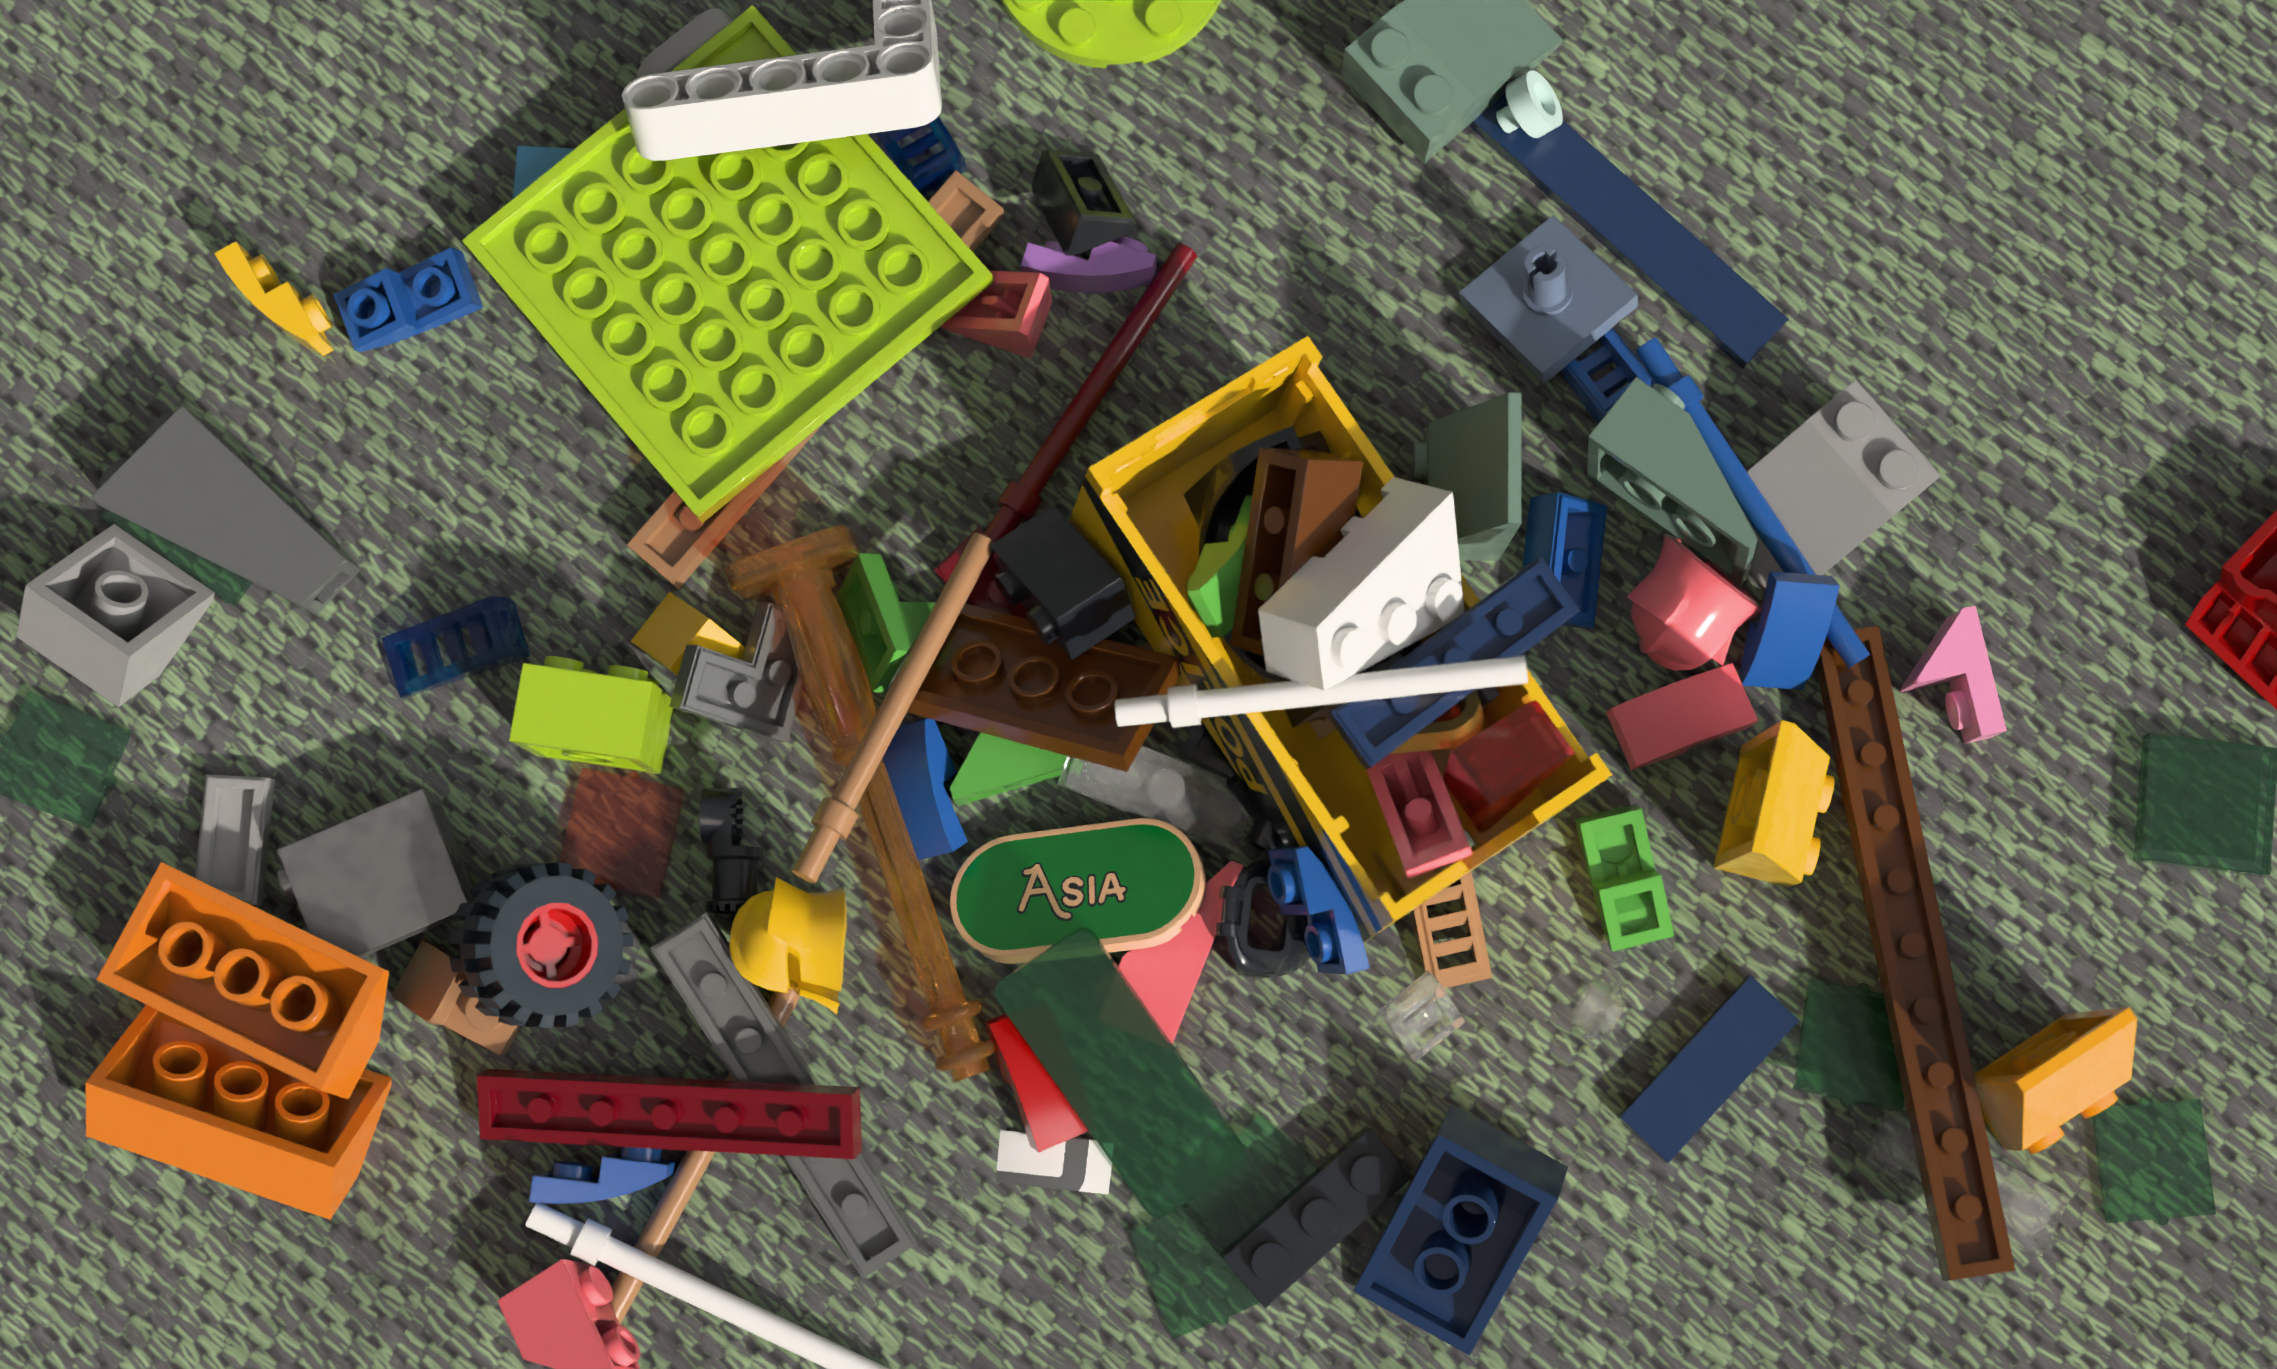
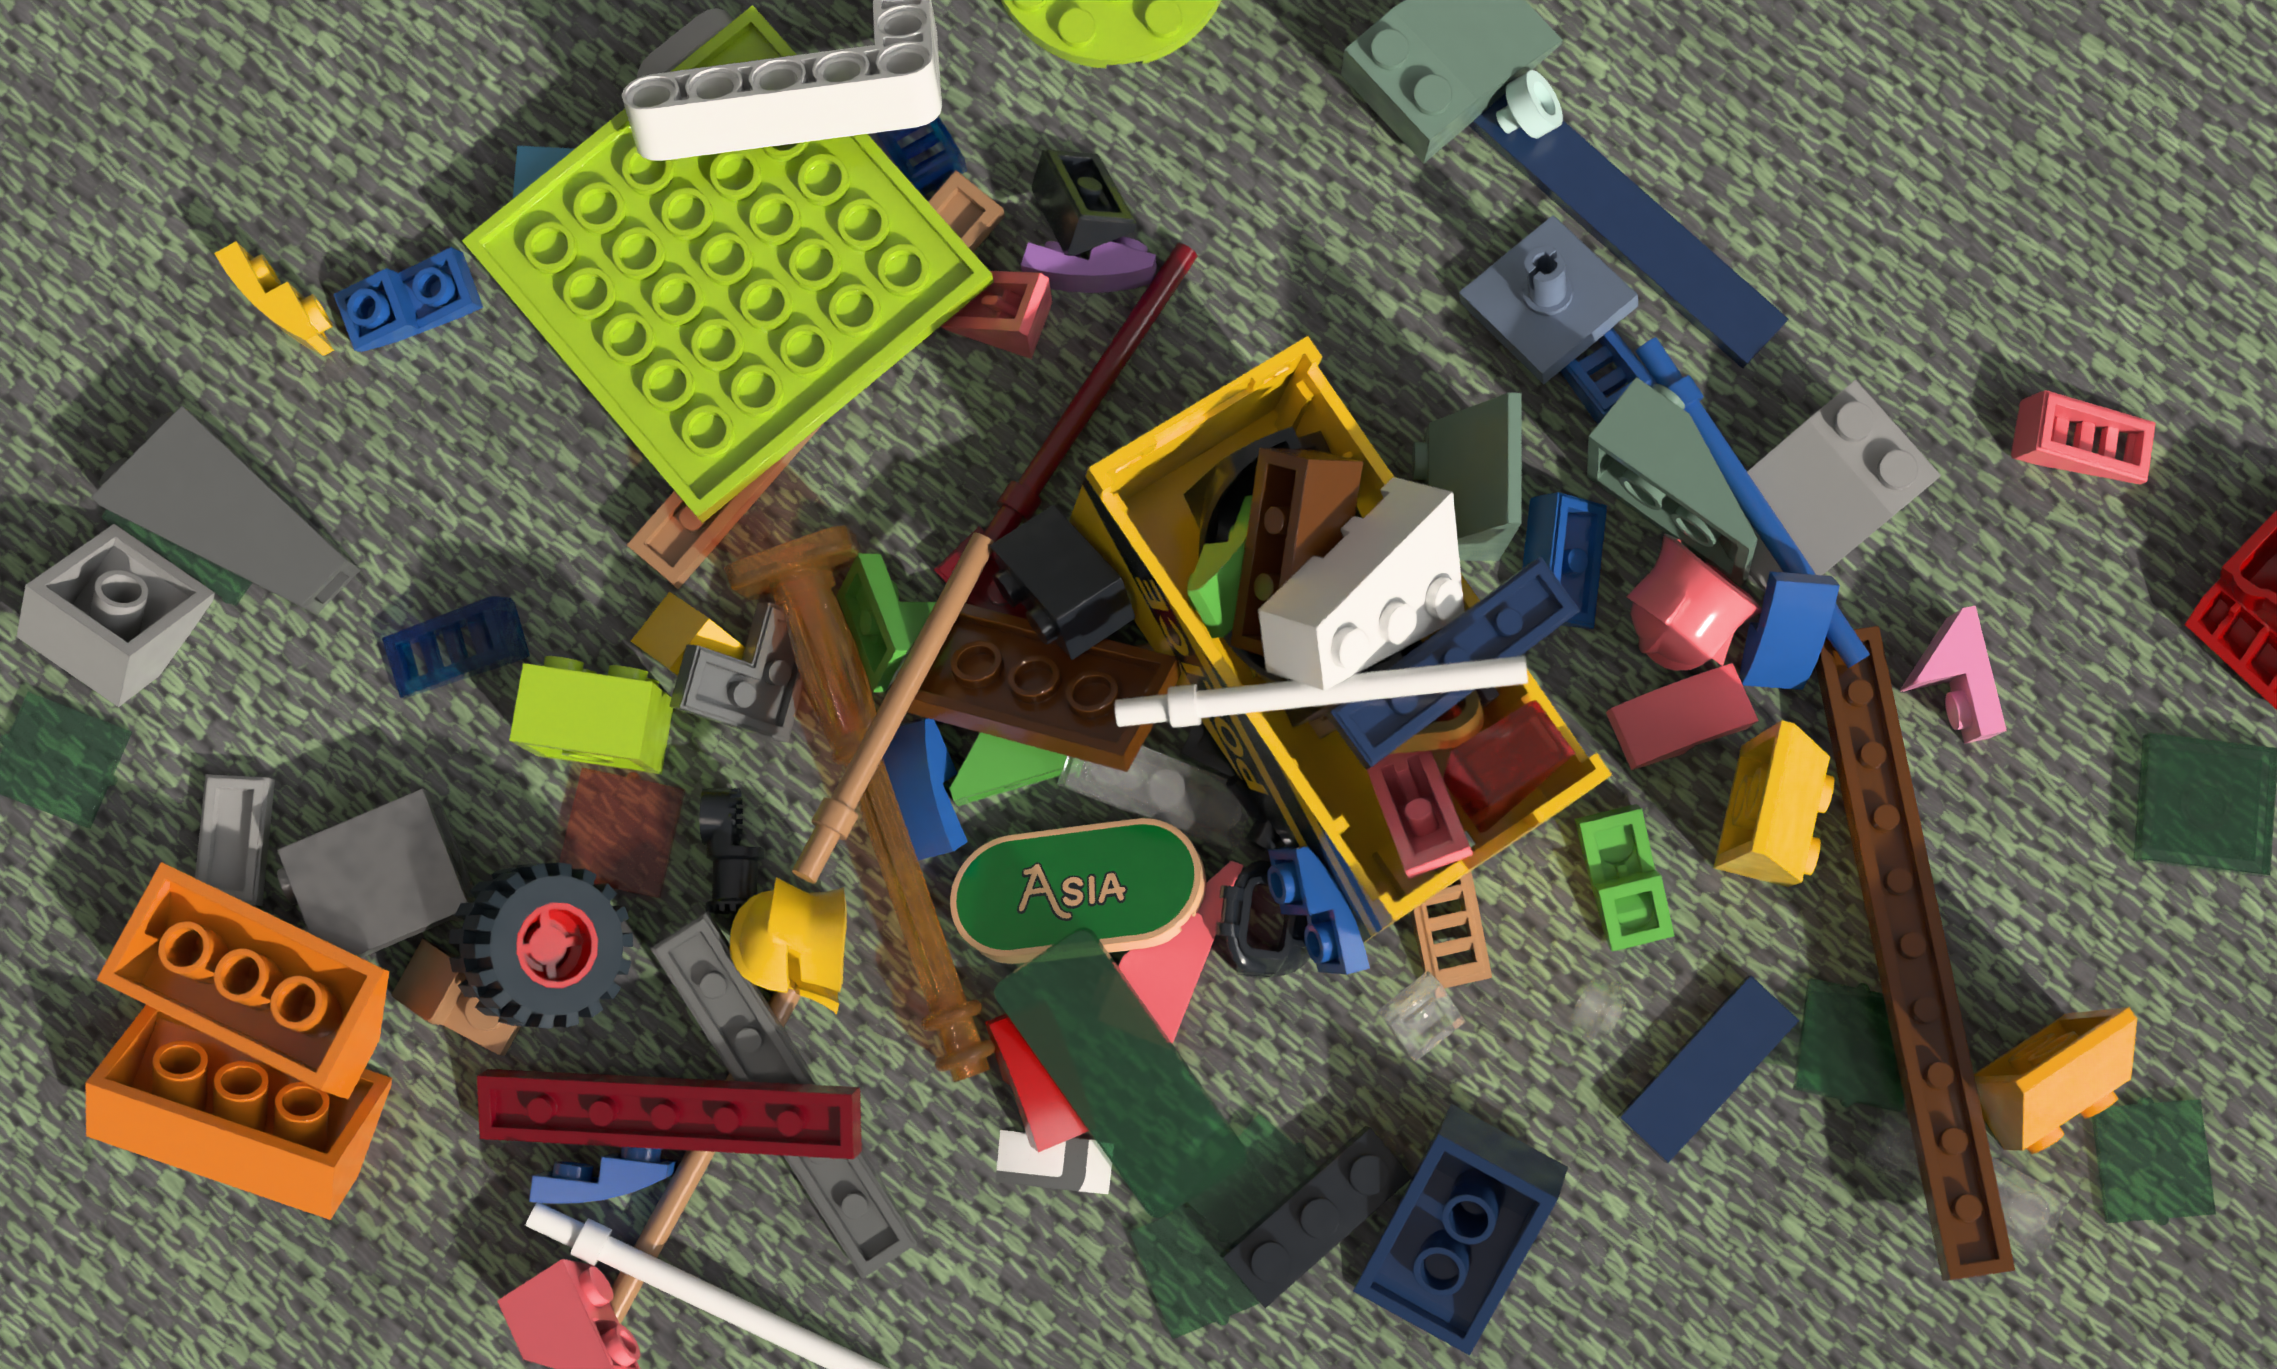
none -> coral slope [2011,390,2156,484]

